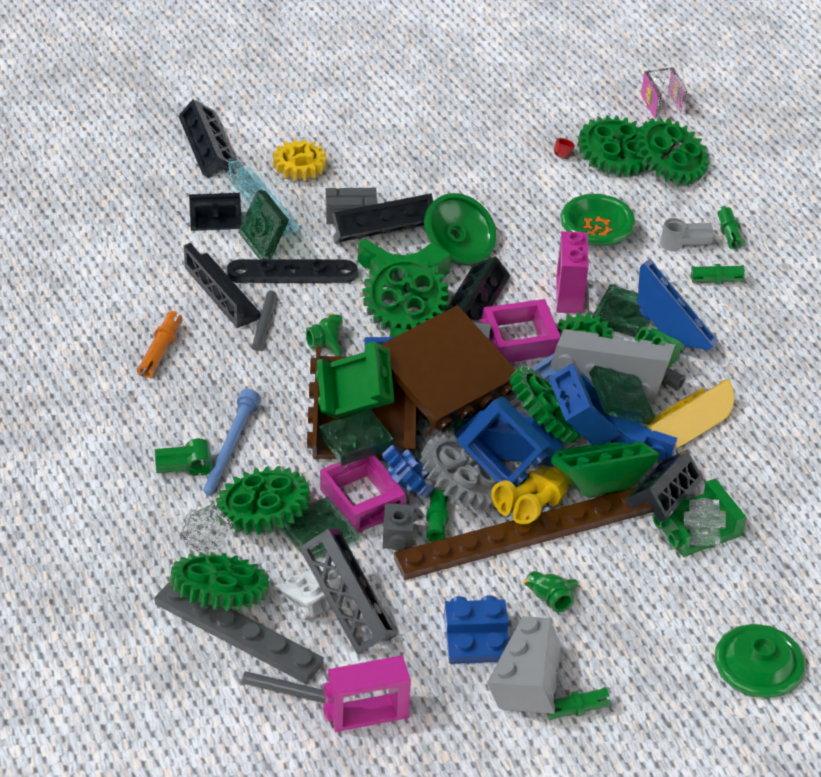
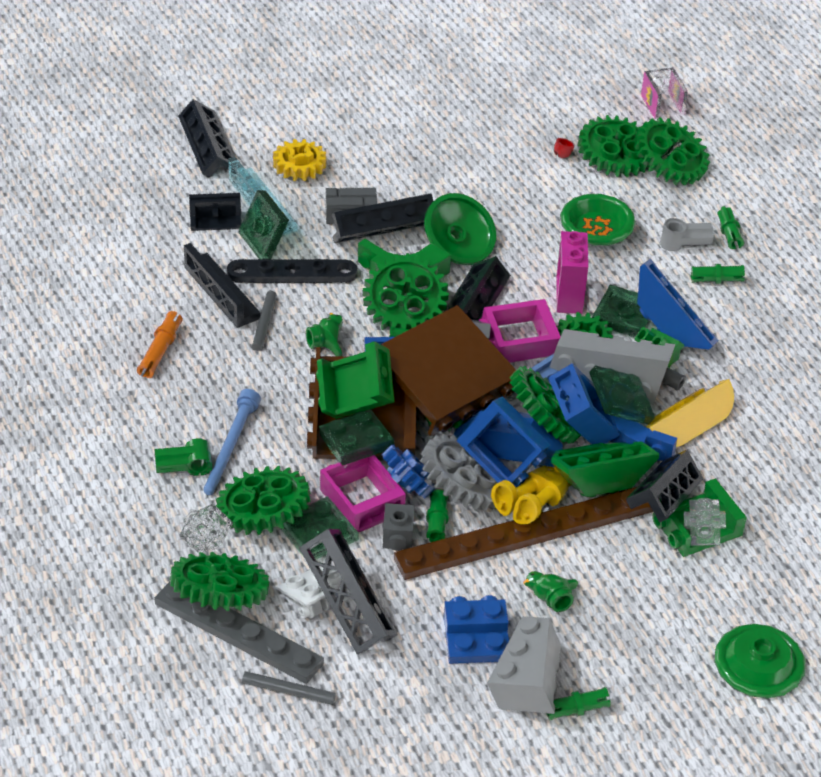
dark pink window [323,655,411,732] -> none

